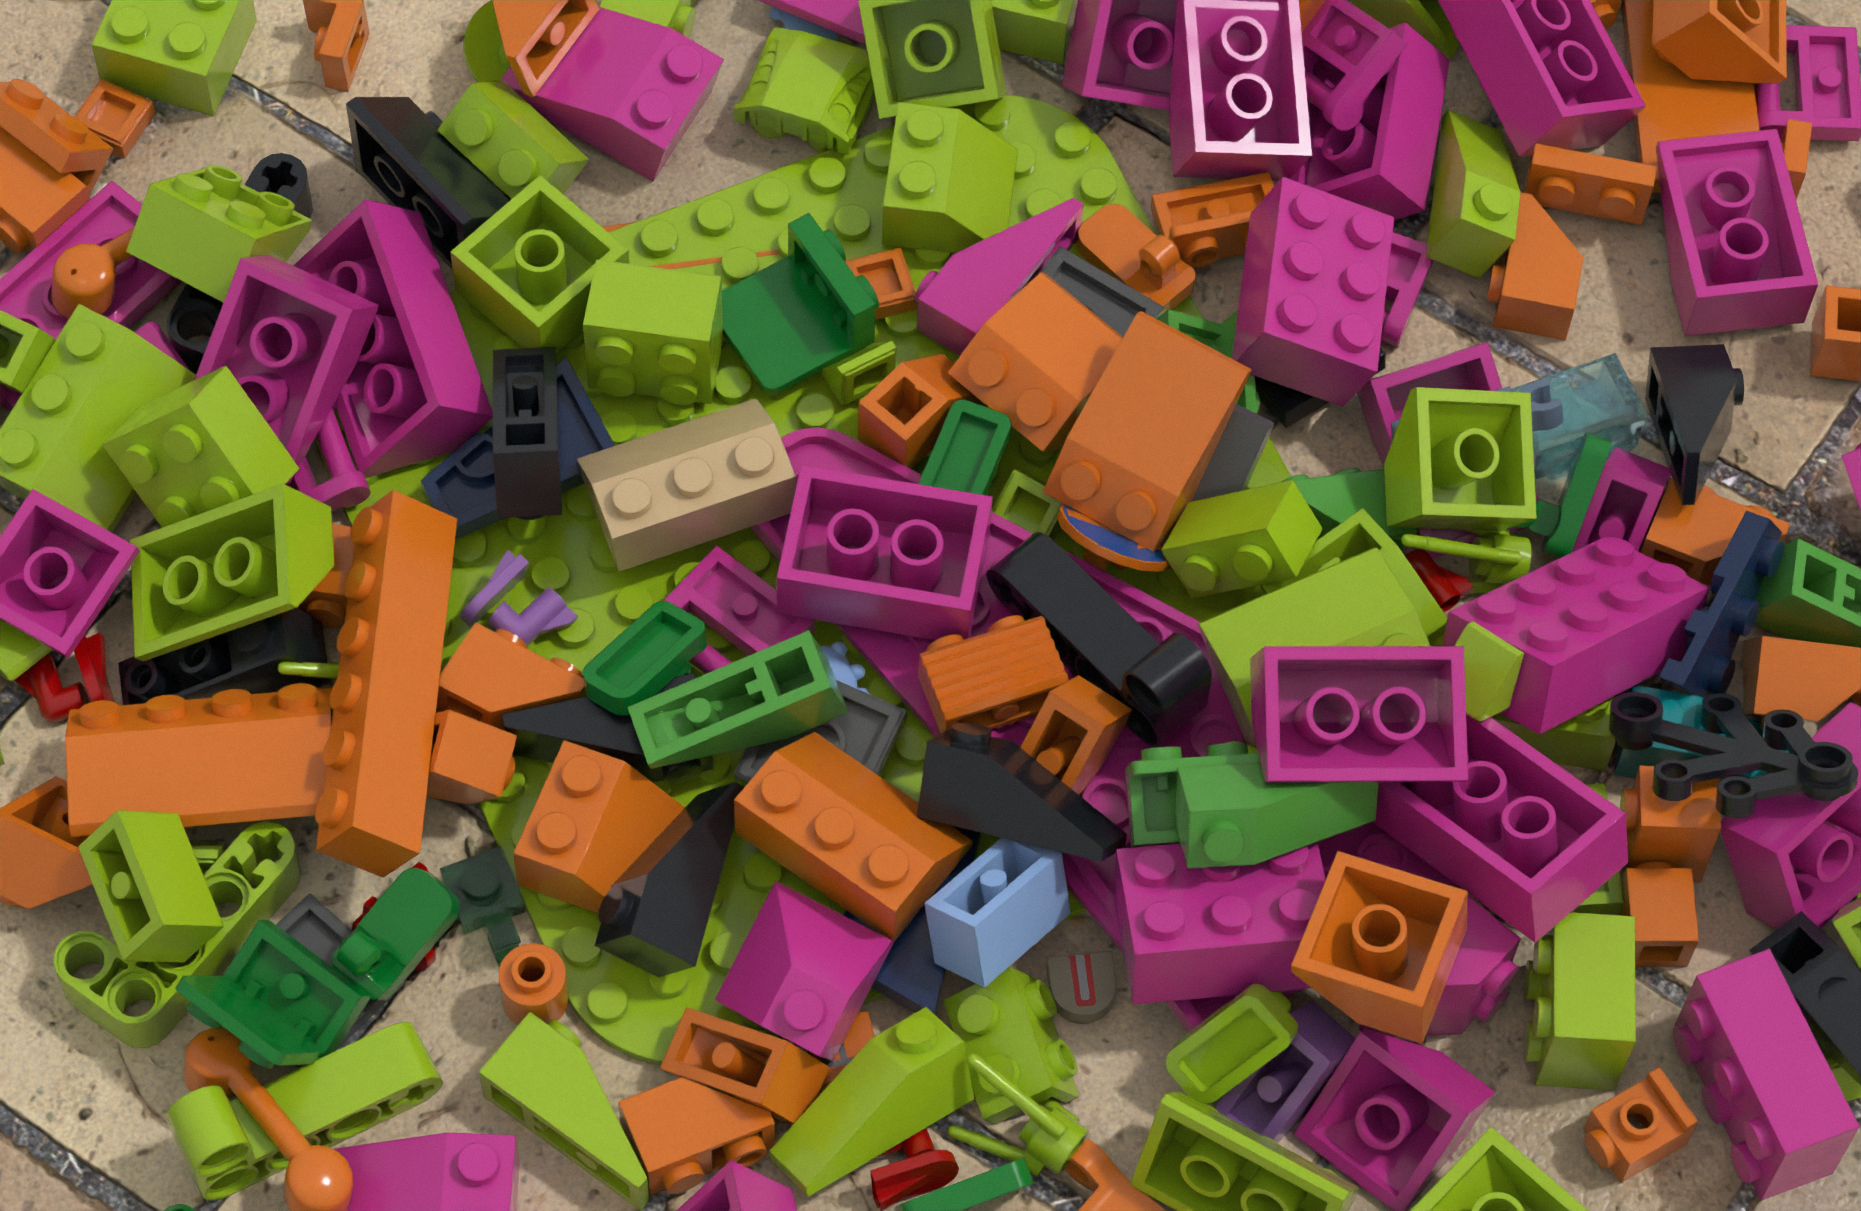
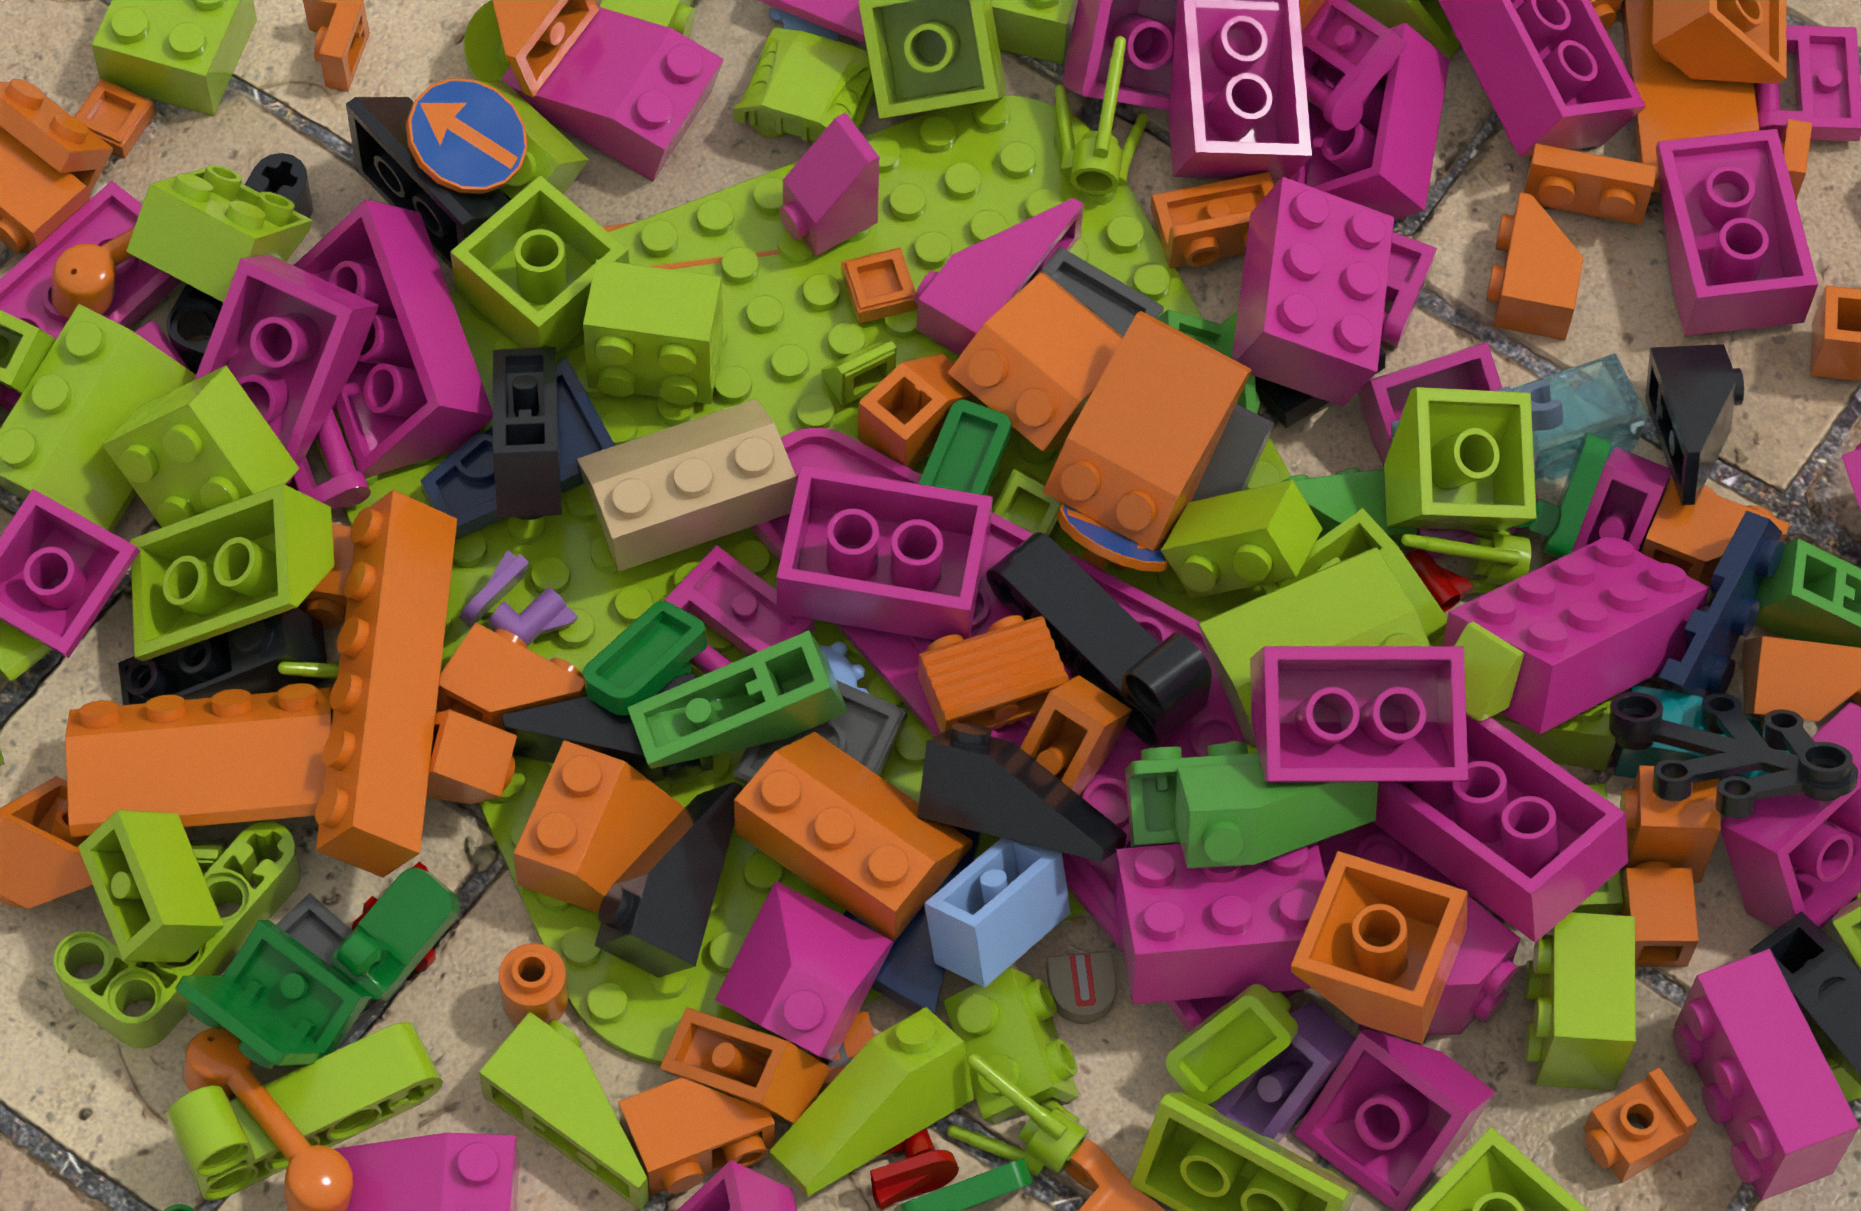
red piece [14,632,115,723] -> none
clear green plate [440,846,526,967] -> none
green bracket [722,213,879,395] -> none
lime slope [882,102,1018,253] -> none
orange piece [1077,204,1196,313] -> none
lime slope [1426,109,1520,278] -> none
none -> blue piece [406,78,528,194]
none -> dark pink slope [779,112,880,256]
none -> lime plant [1054,36,1149,195]

